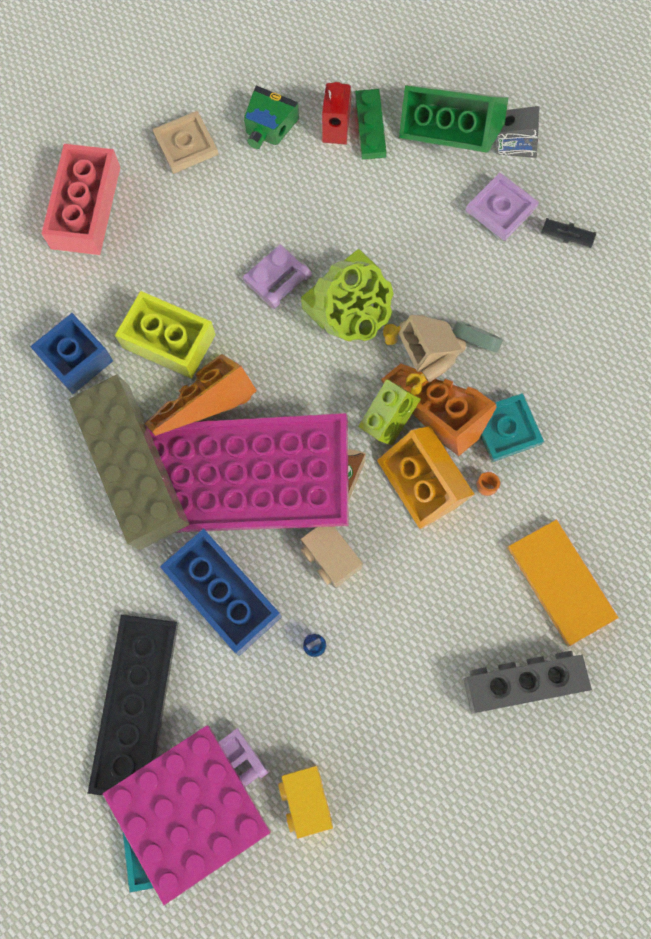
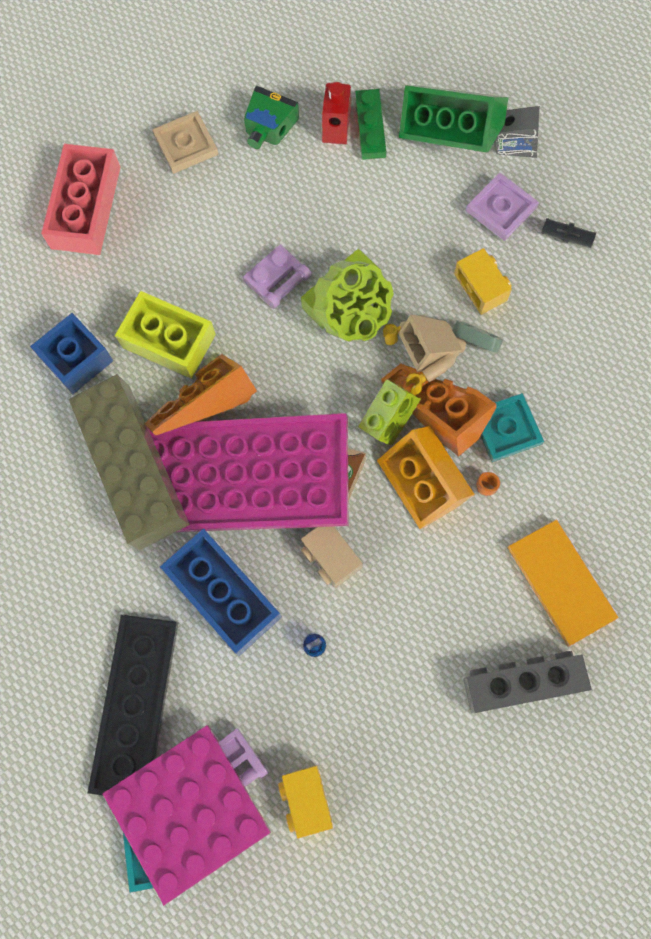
none -> yellow brick [454,248,512,315]

